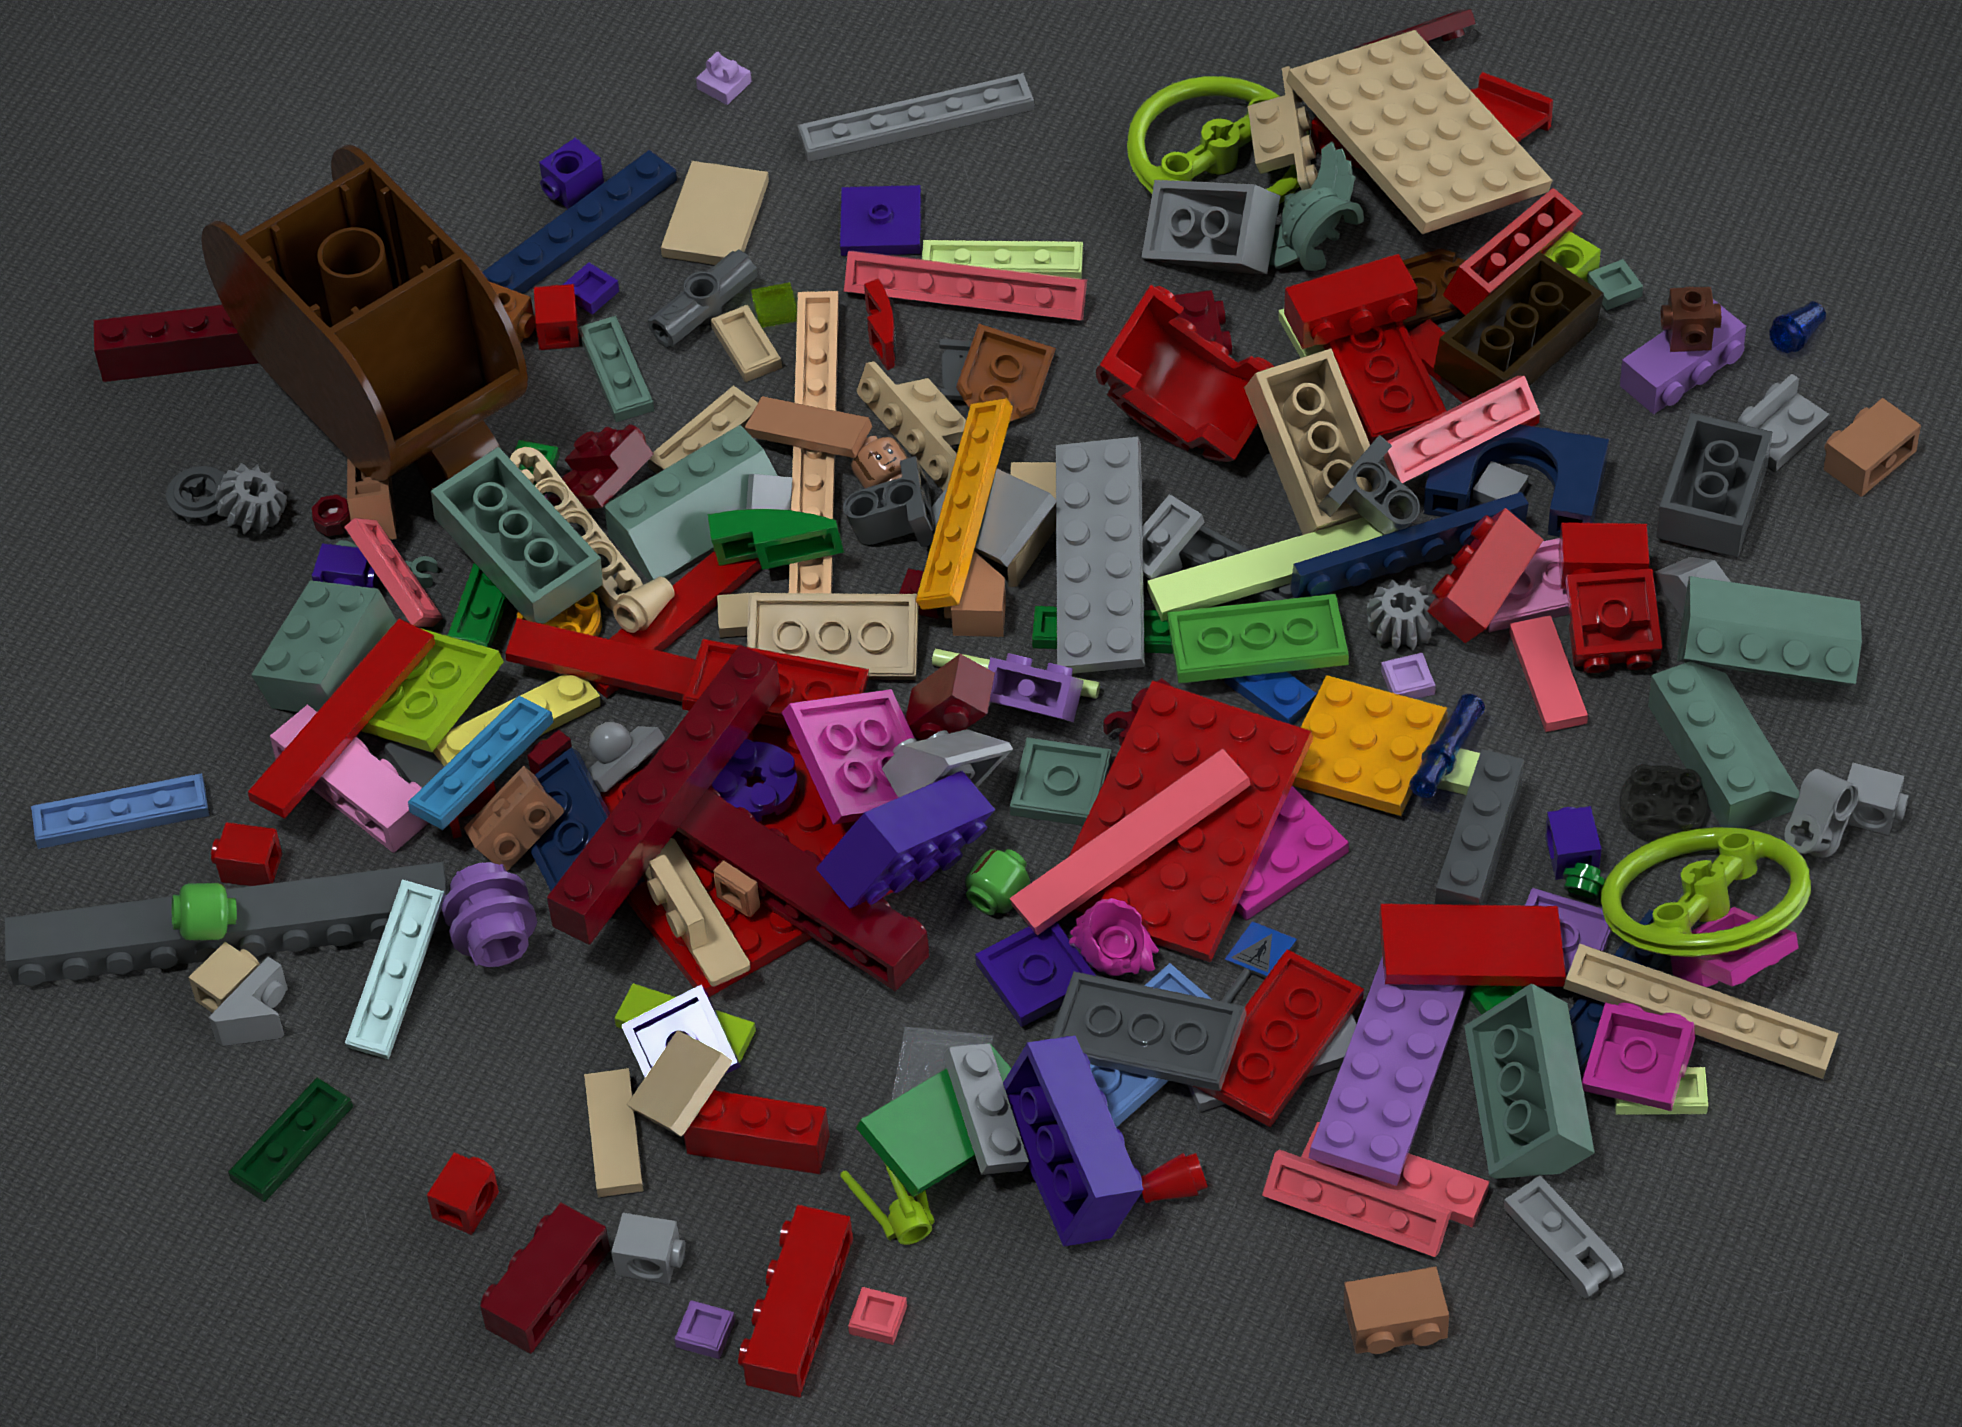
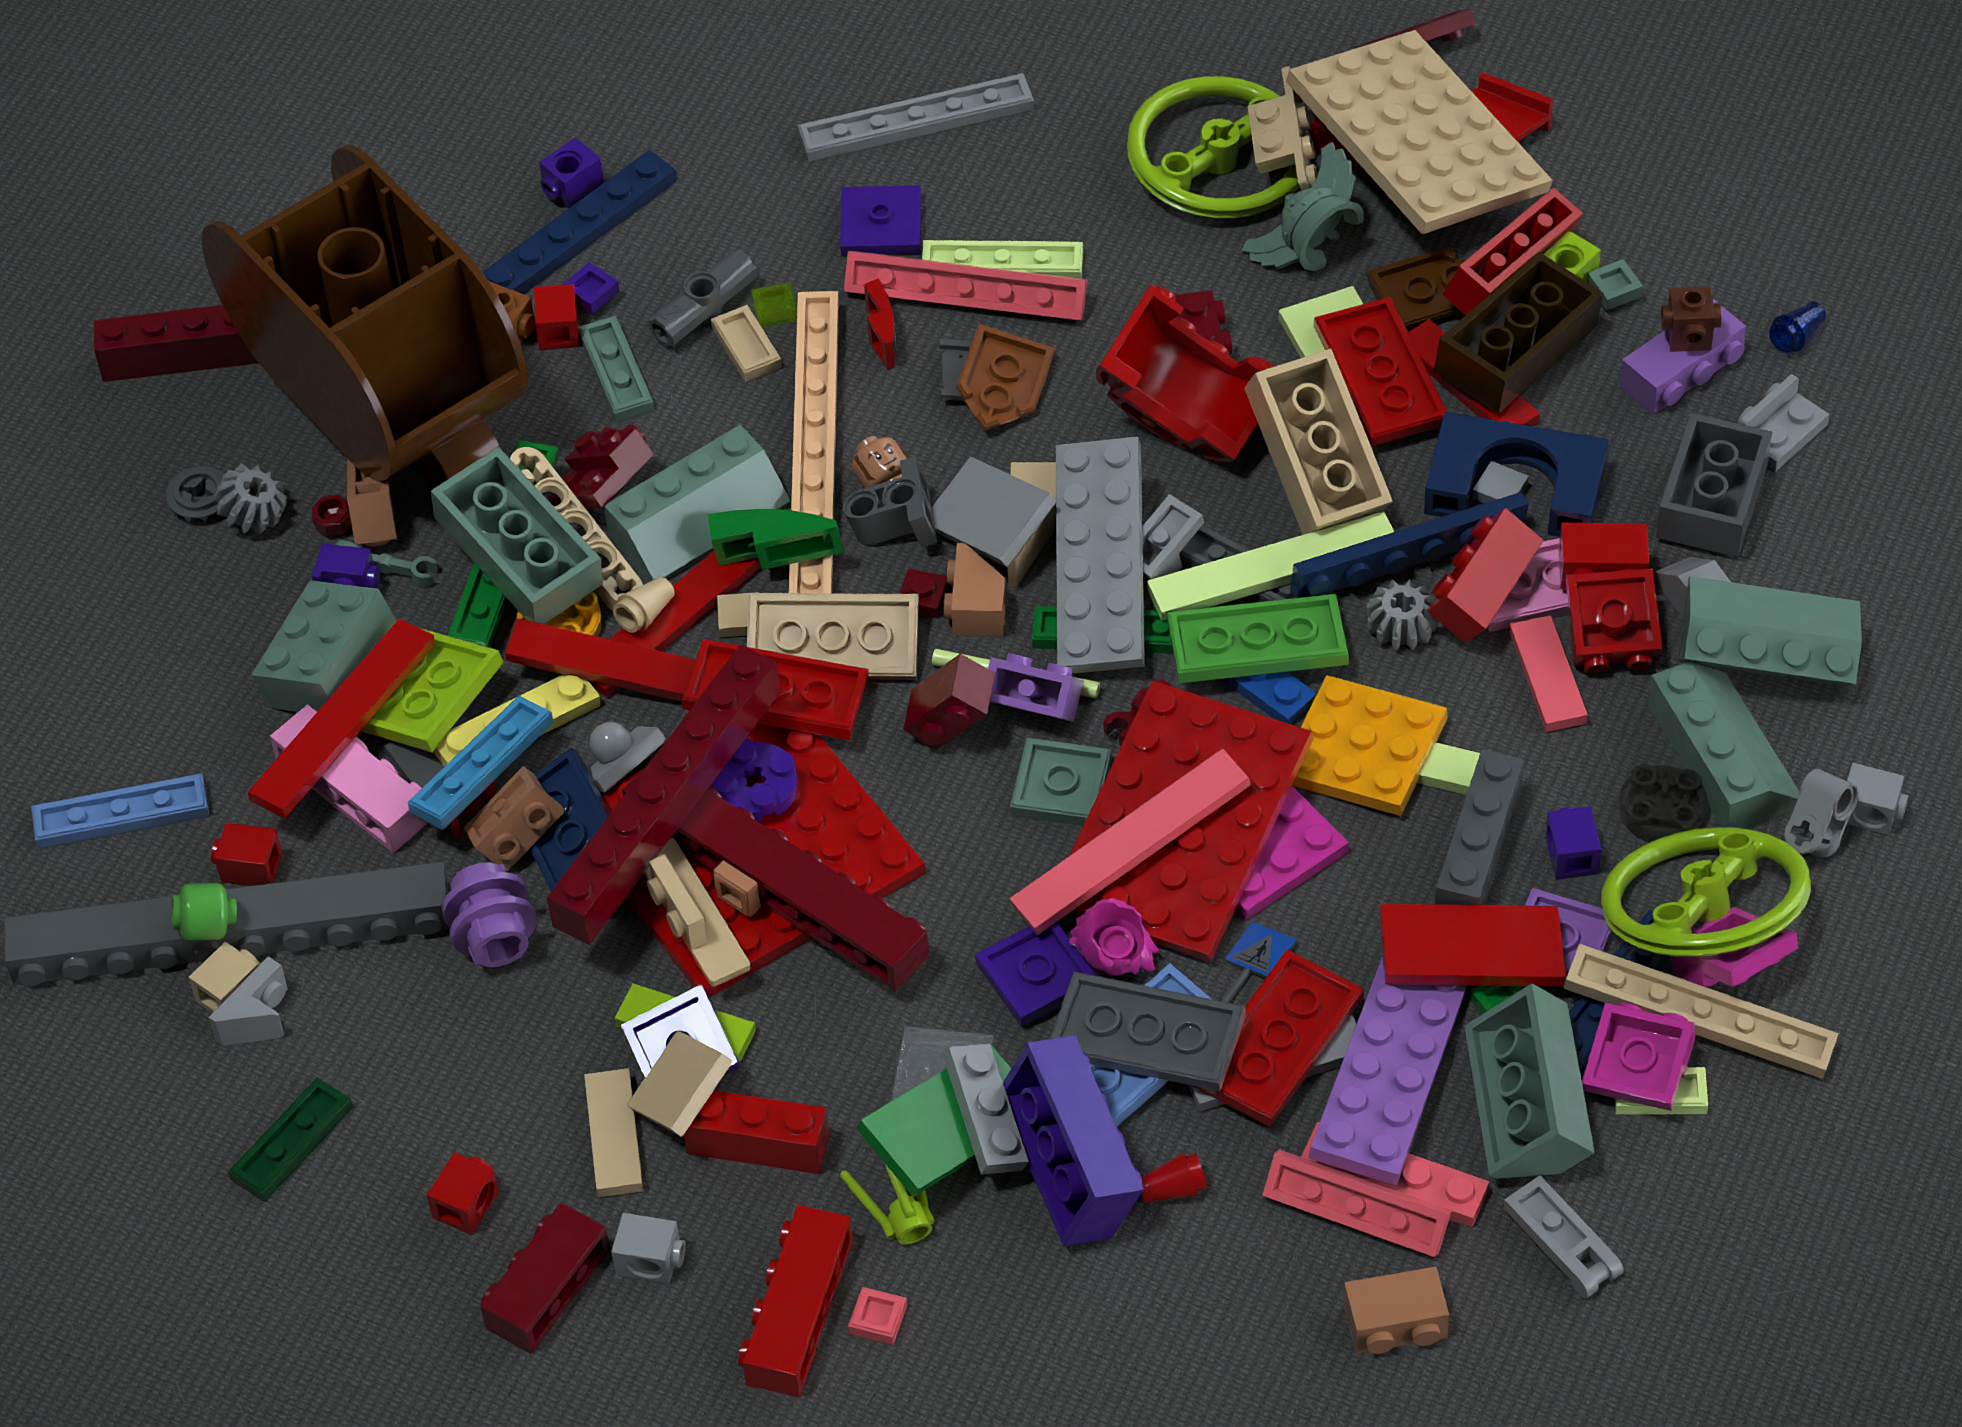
coral tile [345,518,443,627] -> none
light aqua tile [345,879,446,1060] -> none
dark red plate [527,730,572,775] -> none
tan plate [648,385,758,473] -> none
tan tile [661,161,769,265] -> none
medium lavender tile [674,1300,735,1359] -> none
lavender tile [696,52,752,105] -> none
nougat tile [744,396,872,458] -> none
light grey tile [746,474,793,510] -> none
dark pink plate [782,689,914,825] -> none
dark purple brick [816,771,995,909] -> none
tan bracket [857,361,966,491] -> none
light grey slope [882,729,1013,798] -> none
light orange tile [916,398,1013,610] -> none
bright green head [965,849,1030,915] -> none
light grey slope [1141,180,1280,274] -> none
red brick [1284,254,1418,349] -> none
dark grey tile [1318,435,1420,535] -> none
lavender tile [1381,653,1435,699] -> none
coral plate [1383,376,1540,483] -> none
clear blue pin [1409,694,1485,798] -> none
green plate [1563,863,1606,899] -> none
nougat brick [1823,398,1921,497] -> none

